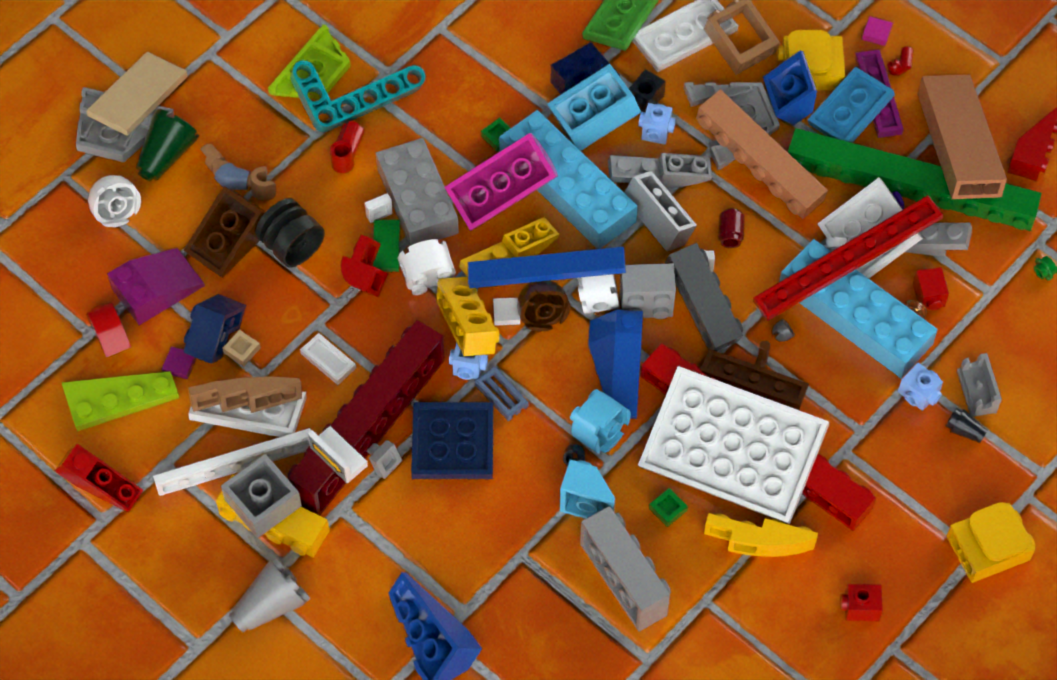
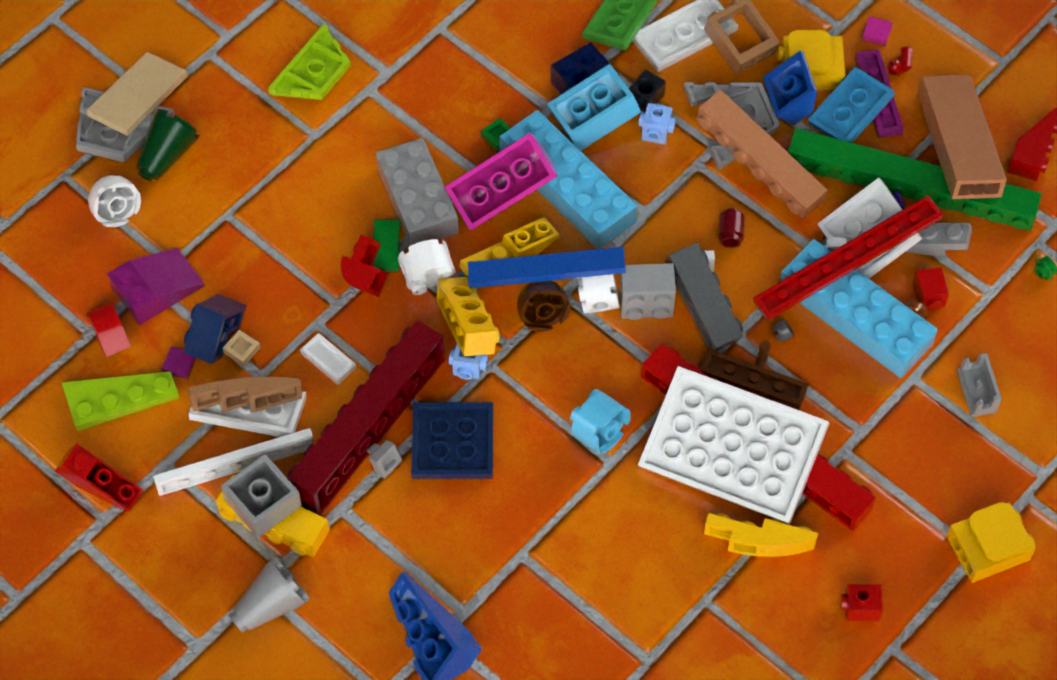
reddish brown slope [183,186,266,277] -> none
medium nougat piece [200,144,276,201] -> none
pearl dark grey wheel [255,198,325,267] -> none
teal beam [290,60,426,132] -> none
white panel [308,426,368,483] -> none
red piece [330,121,364,173] -> none
white tile [365,193,393,223] -> none
sand blue tile [475,367,529,421] -> none
white tile [493,298,520,326] -> none
medium azure slope [560,460,615,519] -> none
black hinge [563,444,585,466] -> none
light grey brick [580,506,671,632] -> none
blue wedge [588,310,643,419] -> none
light grey slope [608,153,712,188] -> none
light grey brick [624,171,697,252] -> none
green plate [649,488,688,527] -> none
light blue brick [898,362,943,411] -> none
black cone [945,408,988,443] -> none

